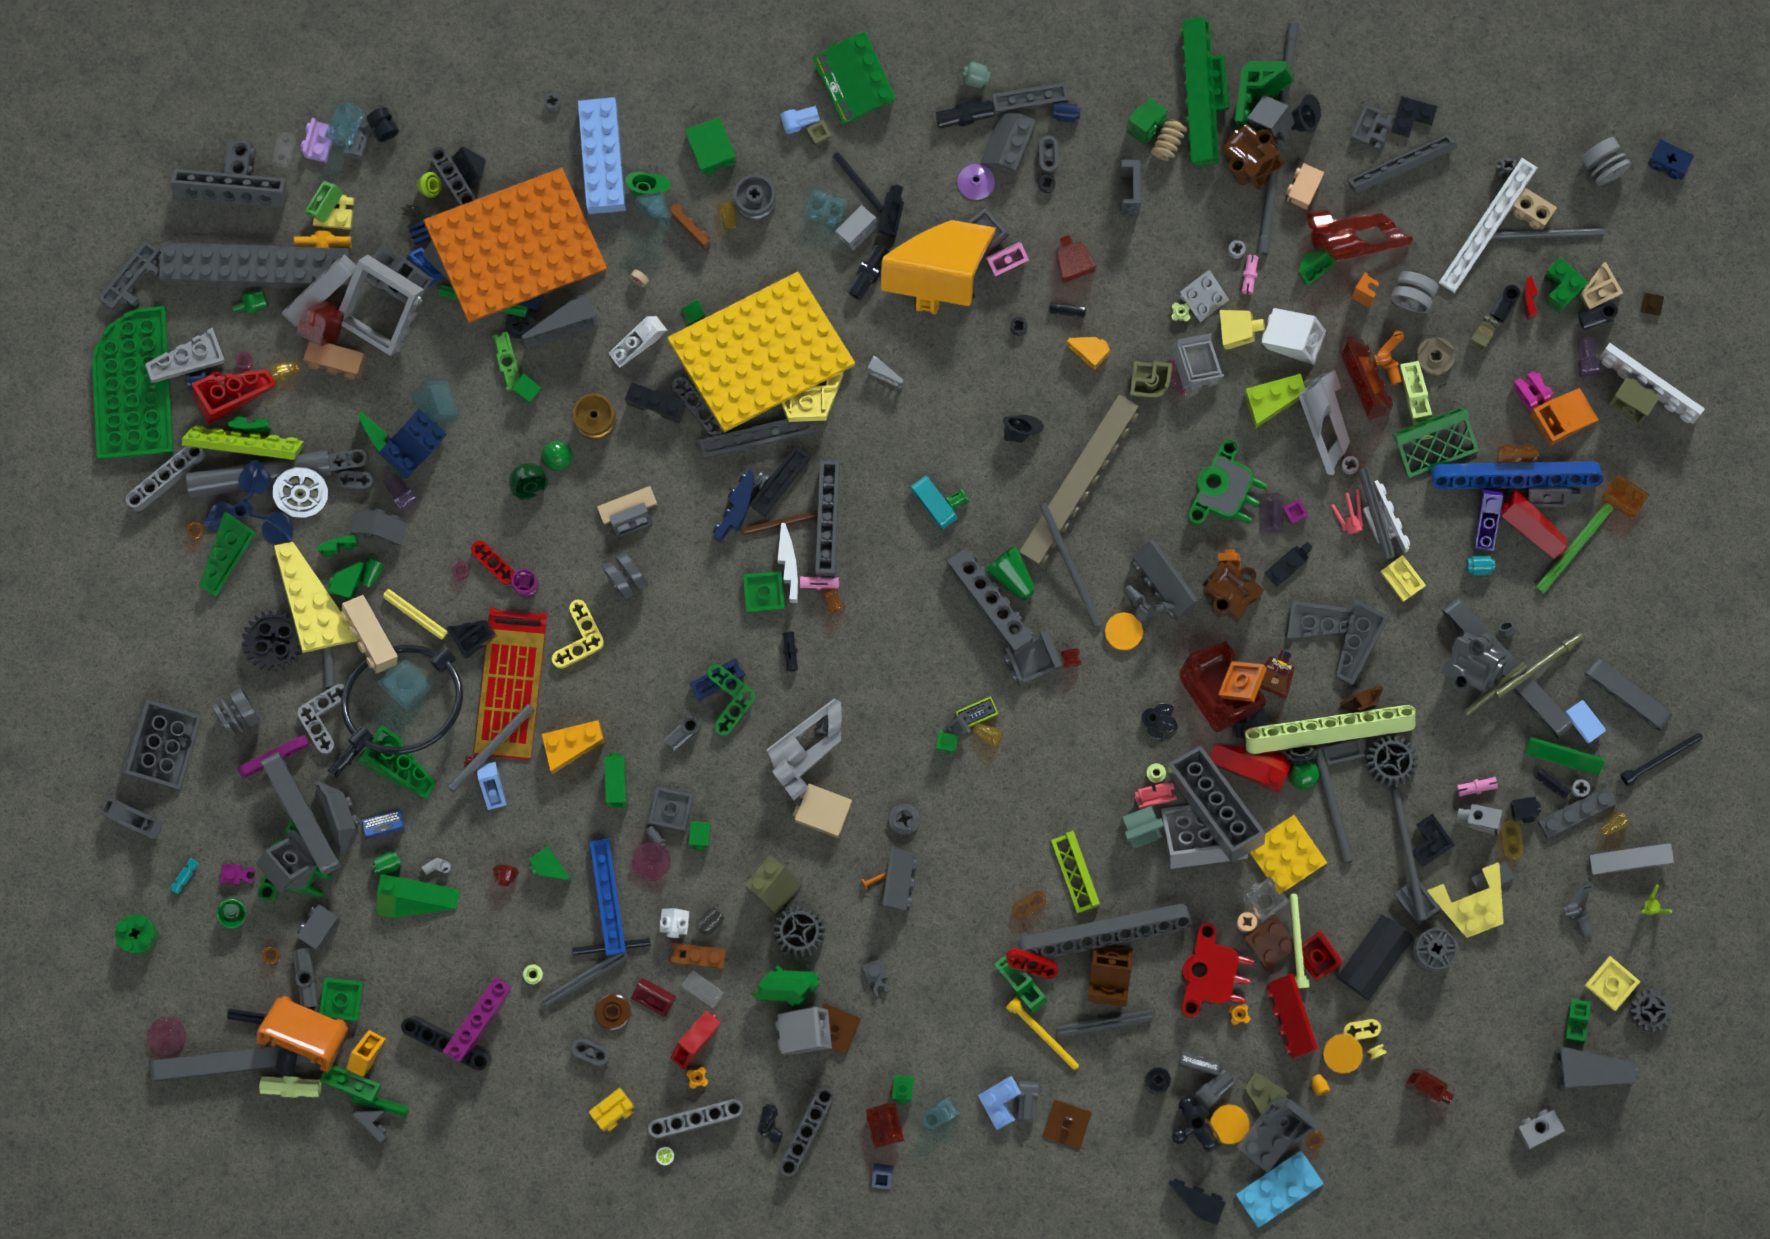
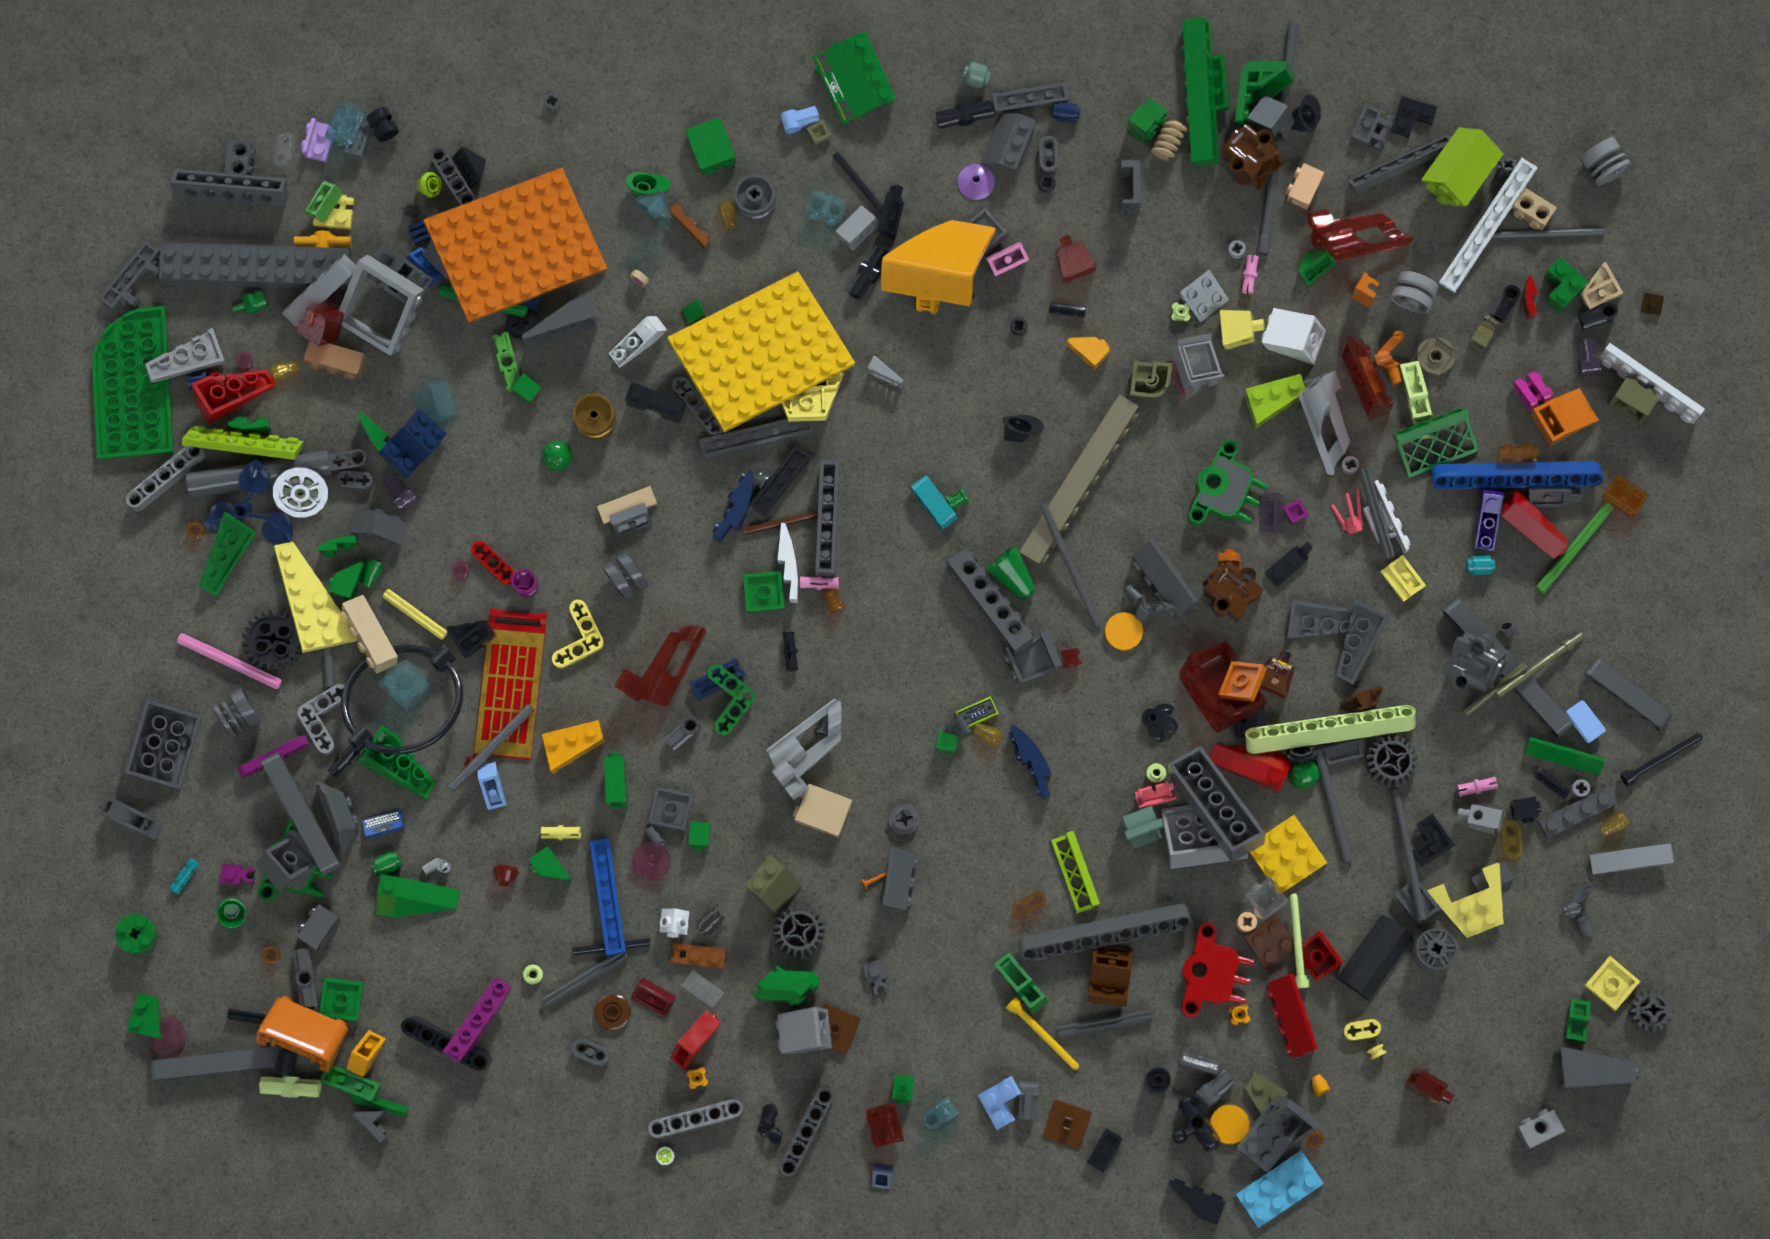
dark green cylinder [509,463,548,500] -> none
light blue brick [578,97,626,214] -> none
yellow brick [589,1088,635,1132] -> none
red beam [1006,948,1059,979] -> none
light orange tile [1323,1033,1363,1073] -> none
lime plant [1641,884,1673,915] -> none
dark blue brick [1648,139,1694,180] -> none
none -> green wing [126,993,163,1040]
none -> bright pink axle [177,633,282,689]
none -> light yellow pin [541,825,581,841]
none -> clear red panel [615,625,706,707]
none -> dark blue slope [1008,725,1051,800]
none -> black plate [1086,1128,1123,1173]
none -> lime brick [1421,127,1503,207]

